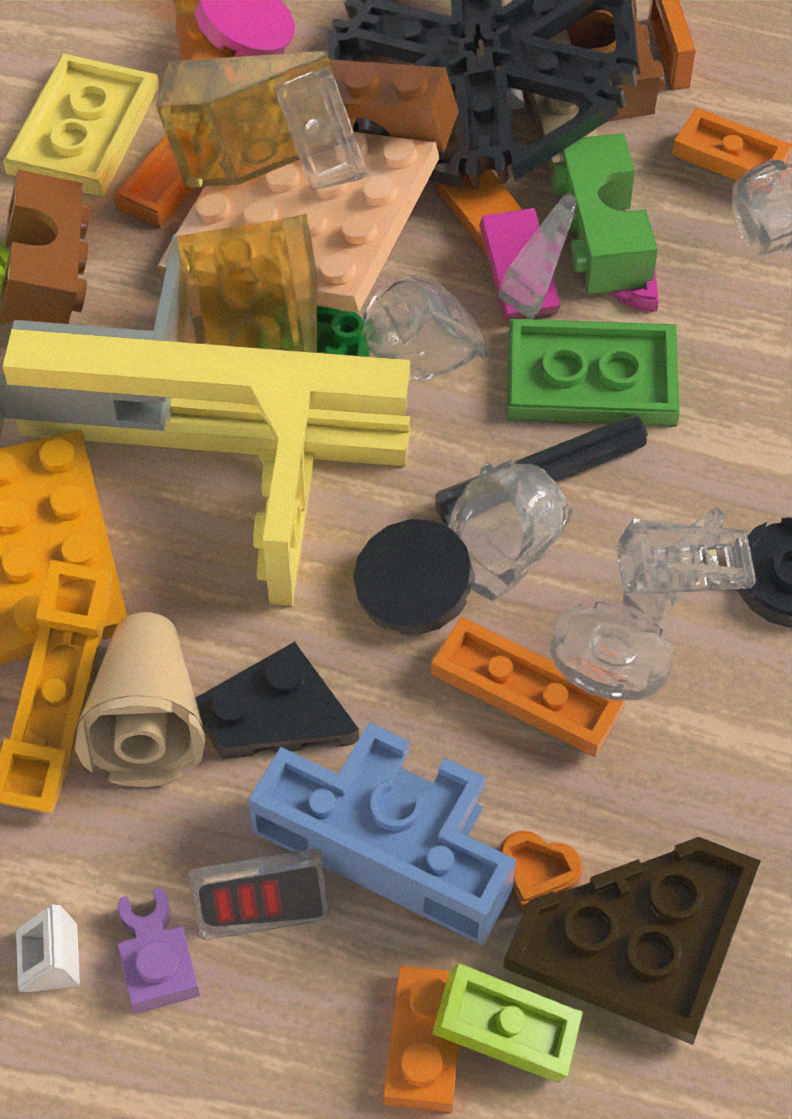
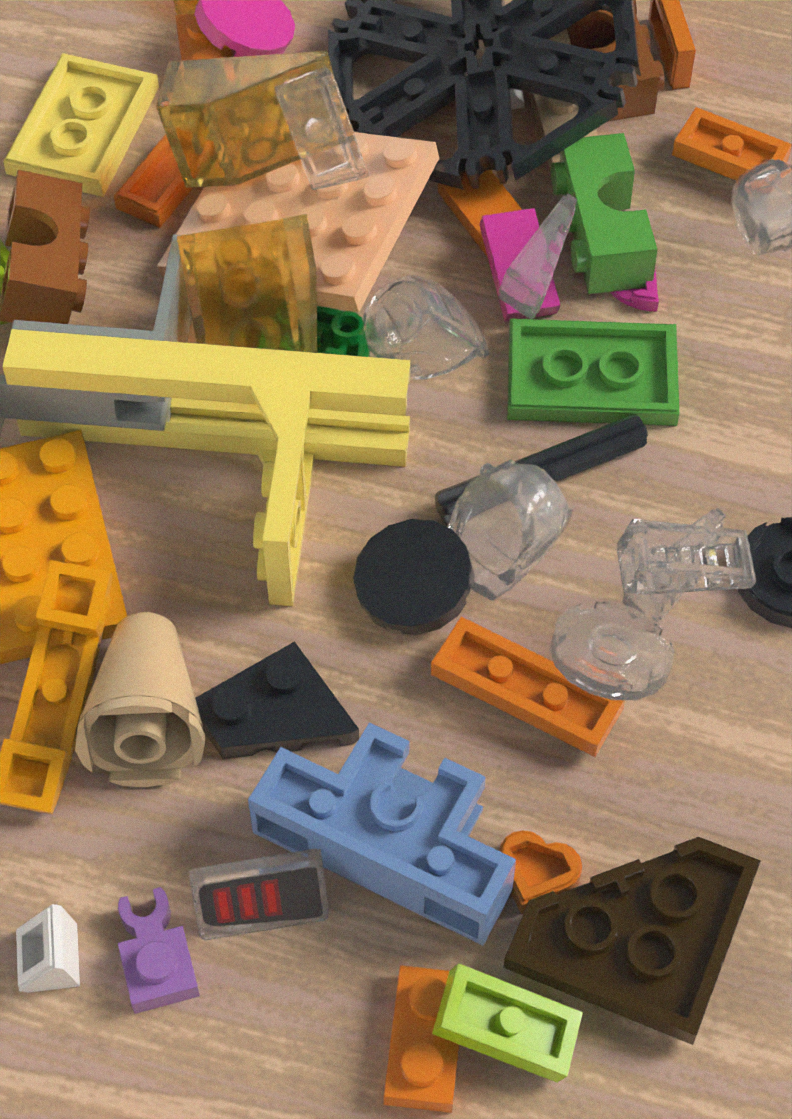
dark orange arch [281,57,459,152] -> none

